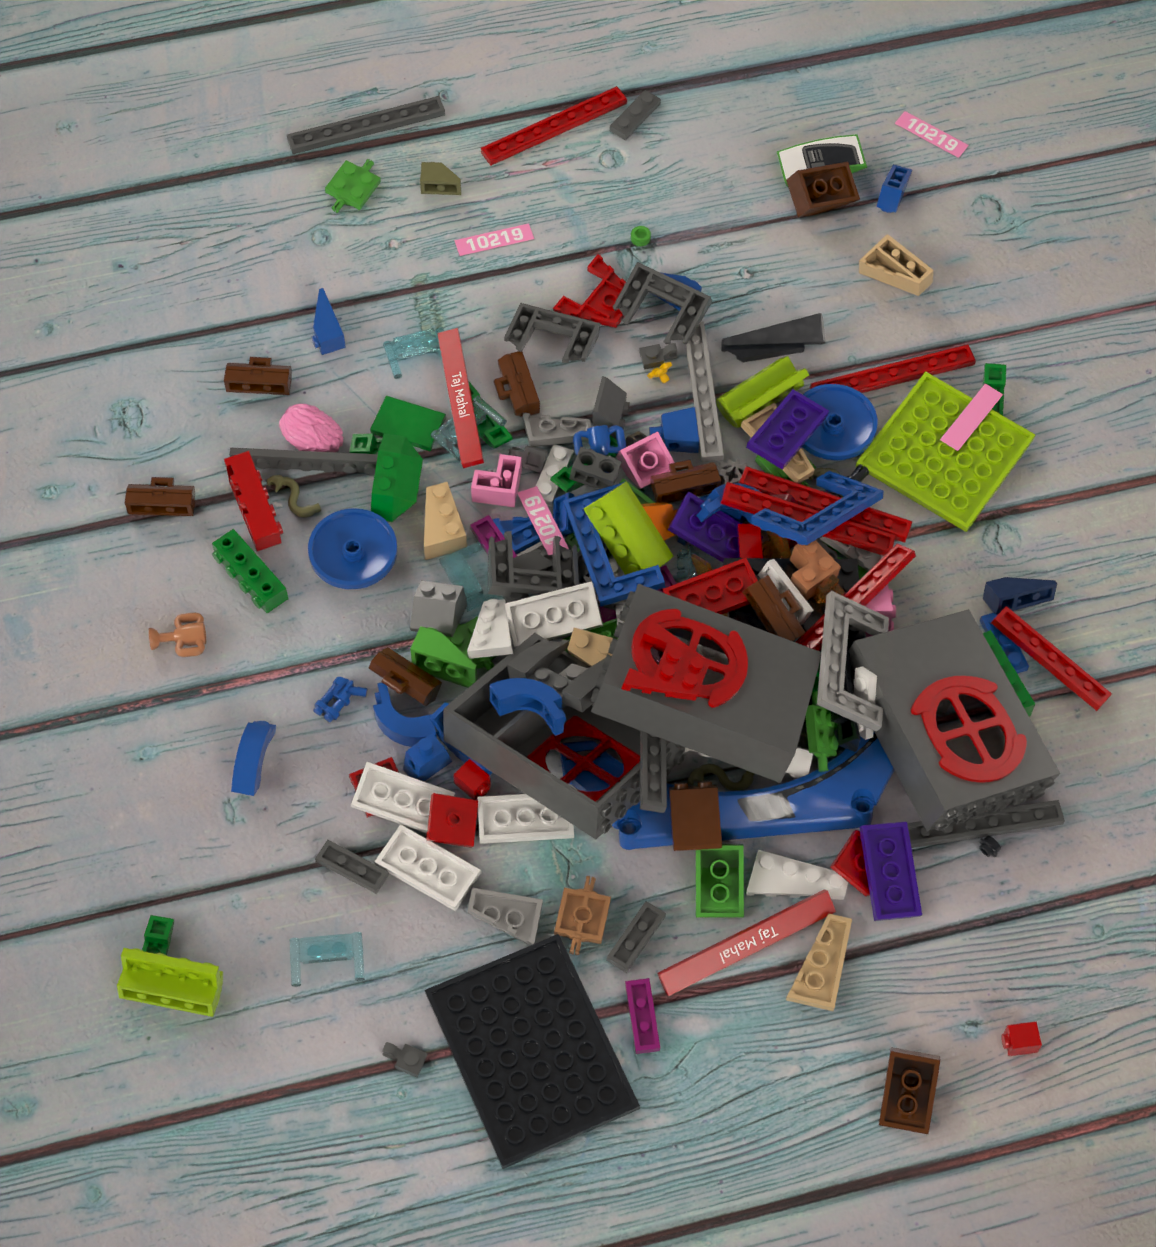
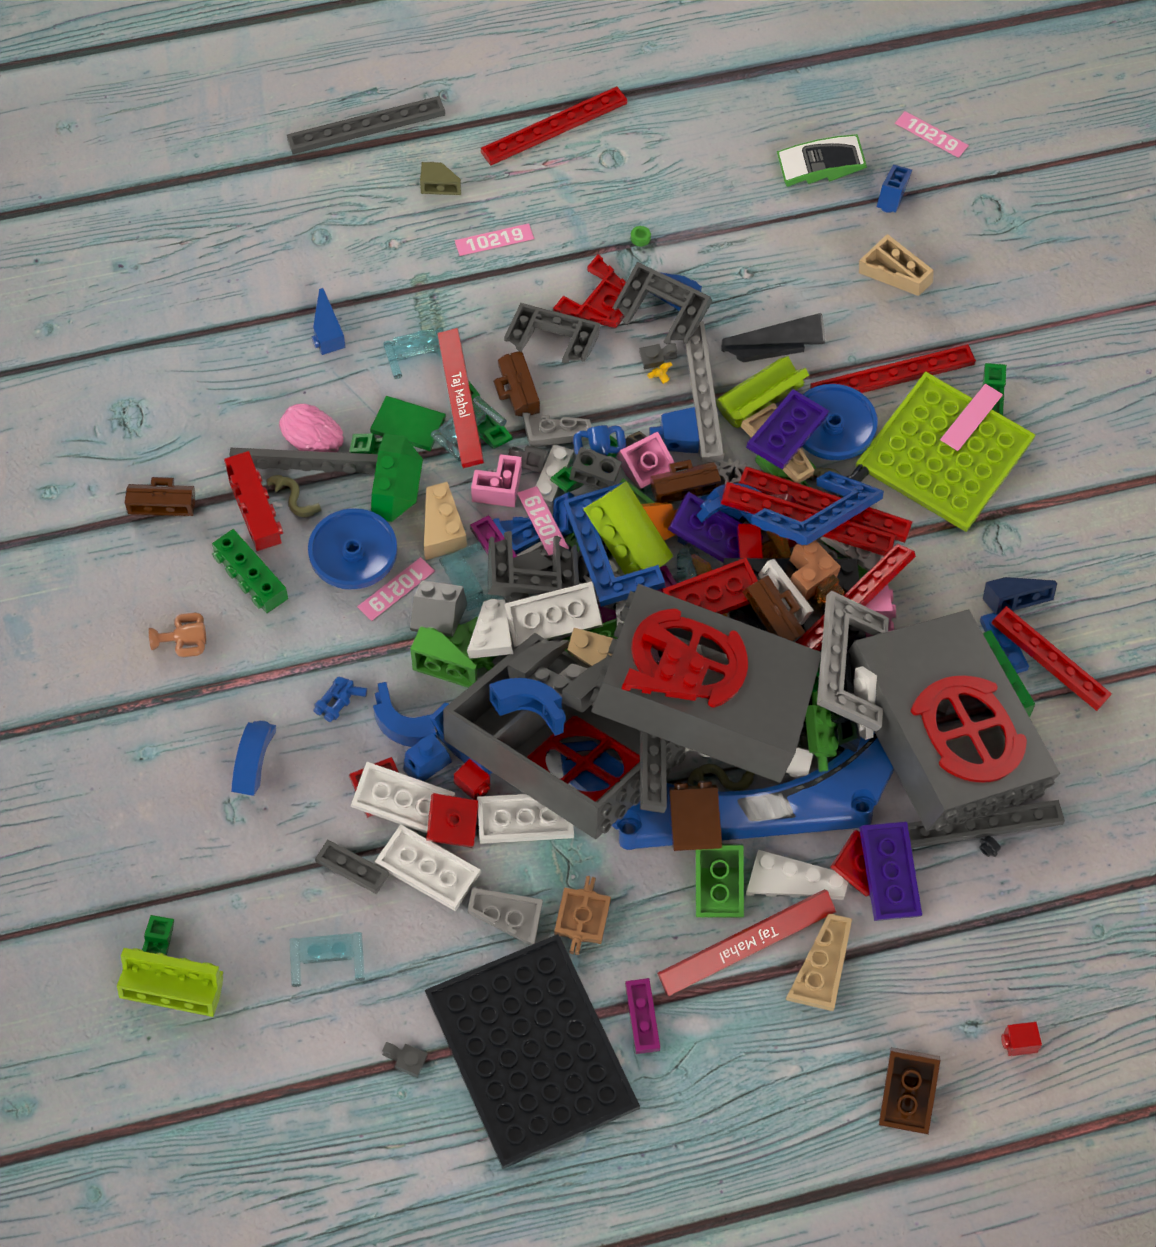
reddish brown piece [224,357,292,395] -> none
bright green plate [325,159,381,213] -> none
reddish brown piece [369,647,442,706] -> none
dark grey slope [593,376,630,440] -> none
dark grey plate [606,901,666,973] -> none
dark grey plate [610,90,661,140] -> none
reddish brown slope [786,162,860,218] -> none
none -> bright pink sticker [357,557,435,621]

